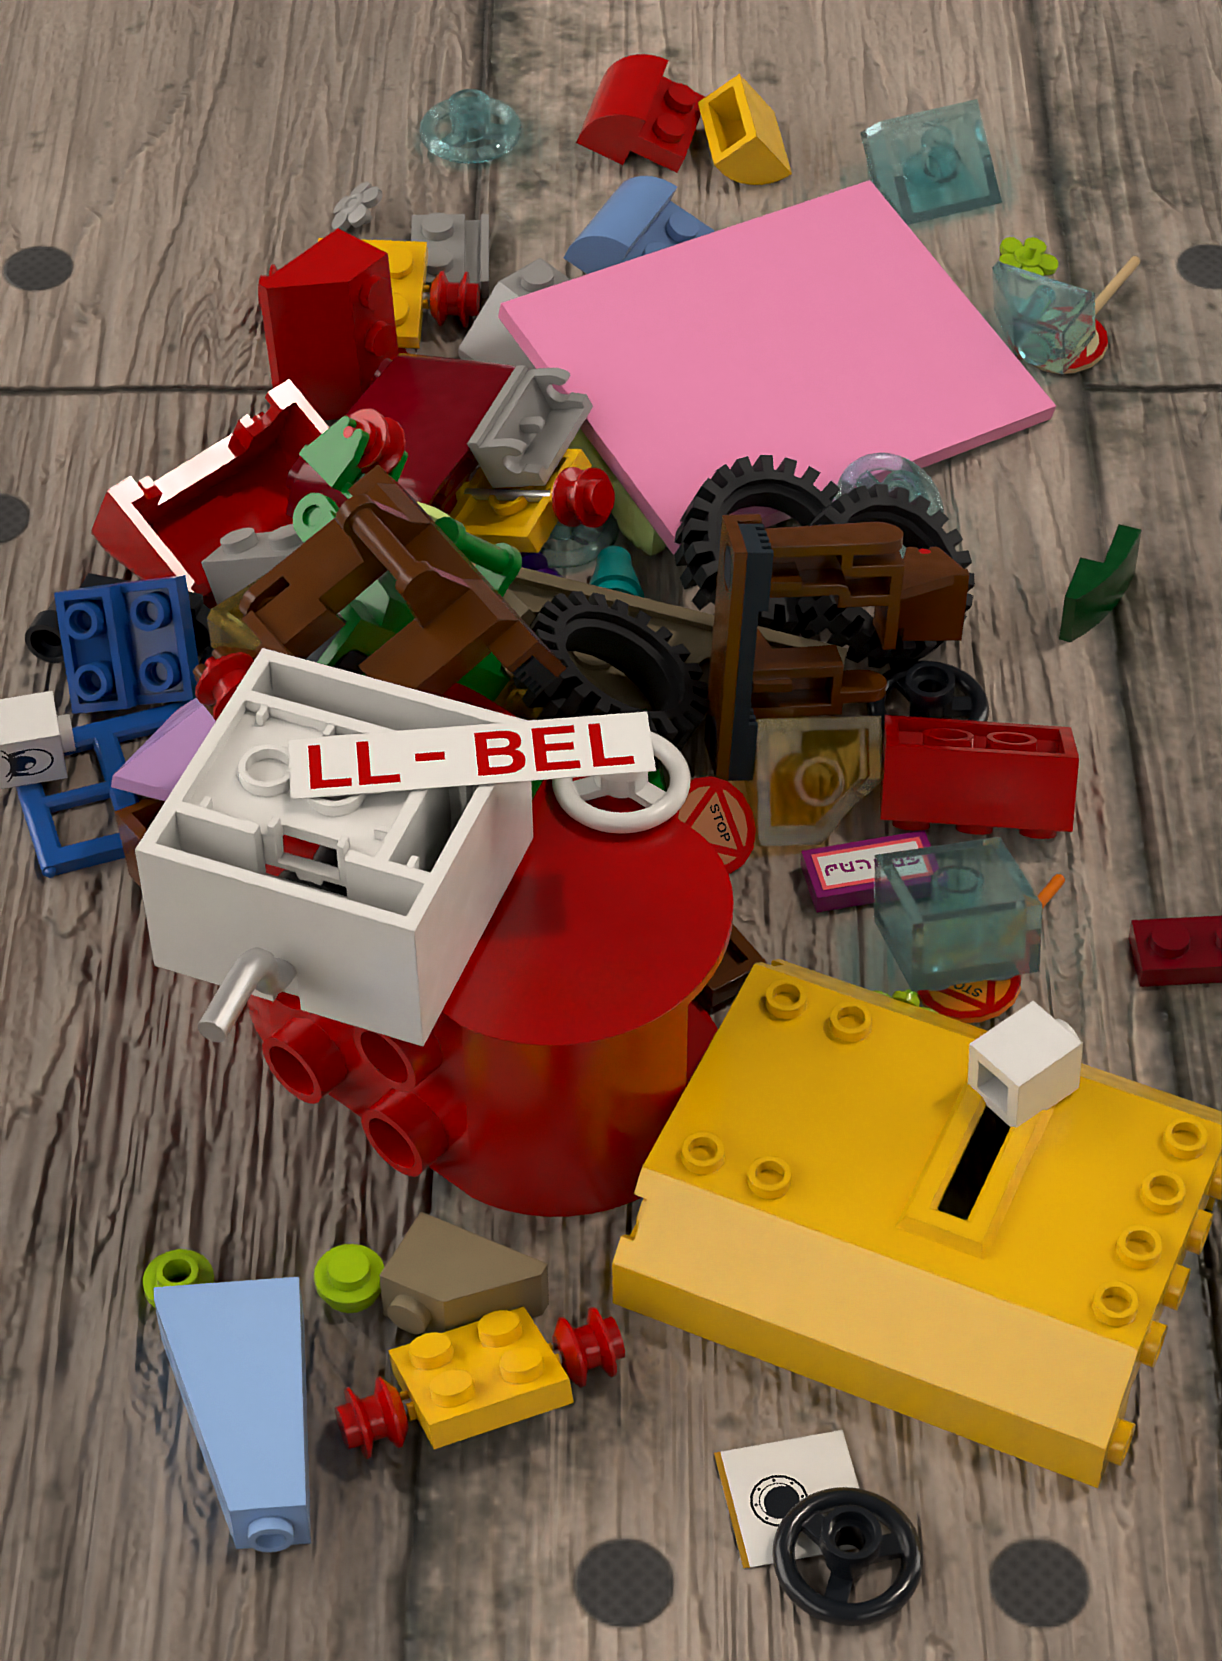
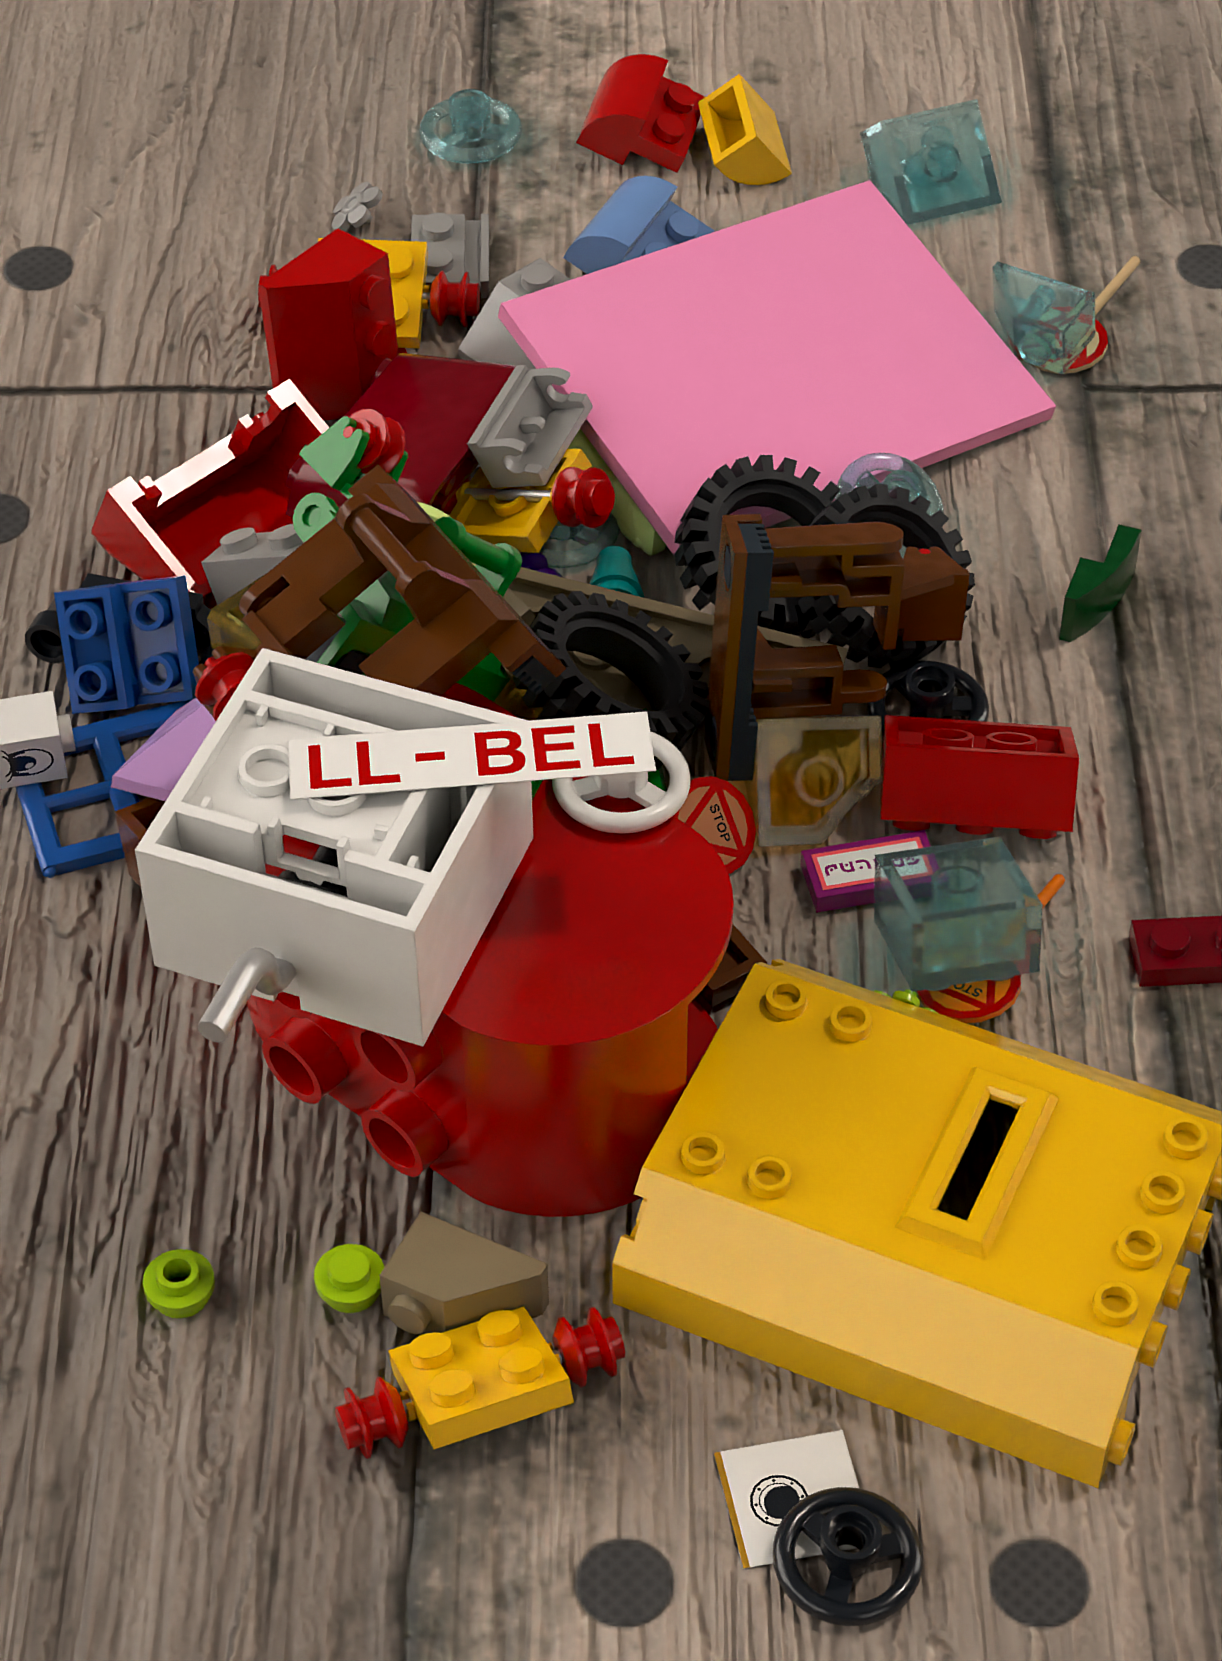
light blue slope [154,1277,311,1552] -> none
white brick [967,1001,1083,1128] -> none
lime plant [998,237,1058,284] -> none

